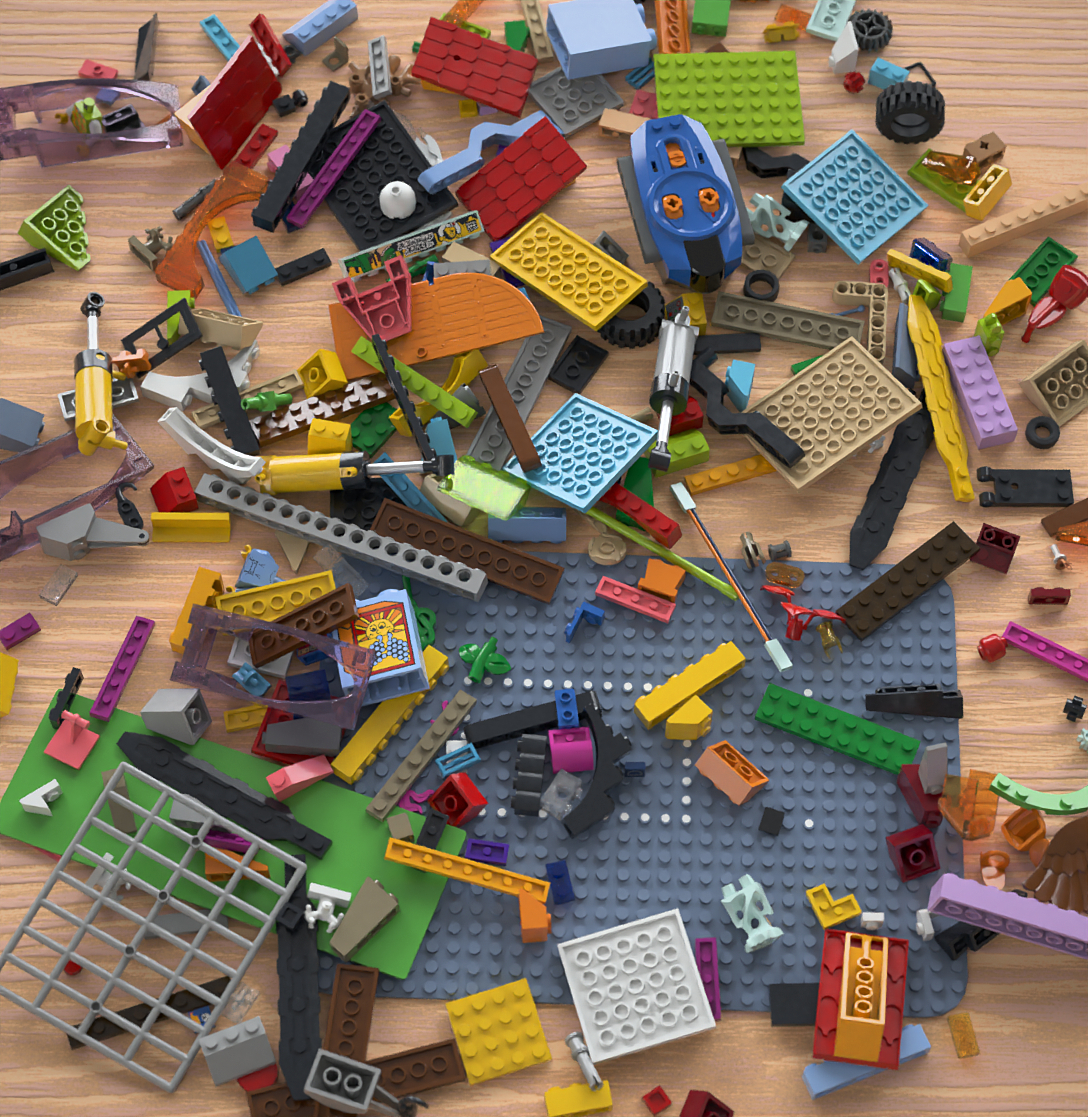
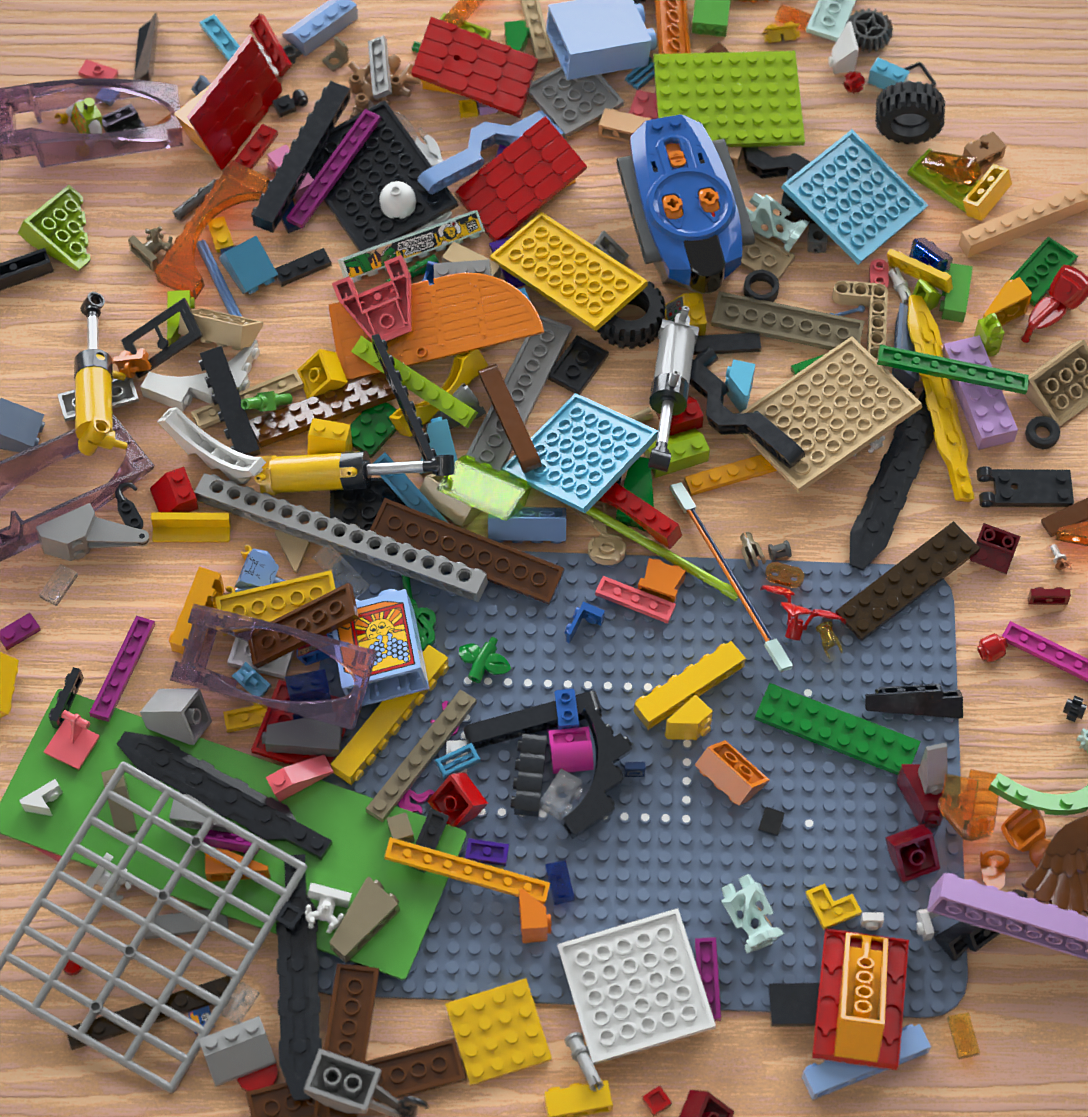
none -> green plate [877,345,1029,395]

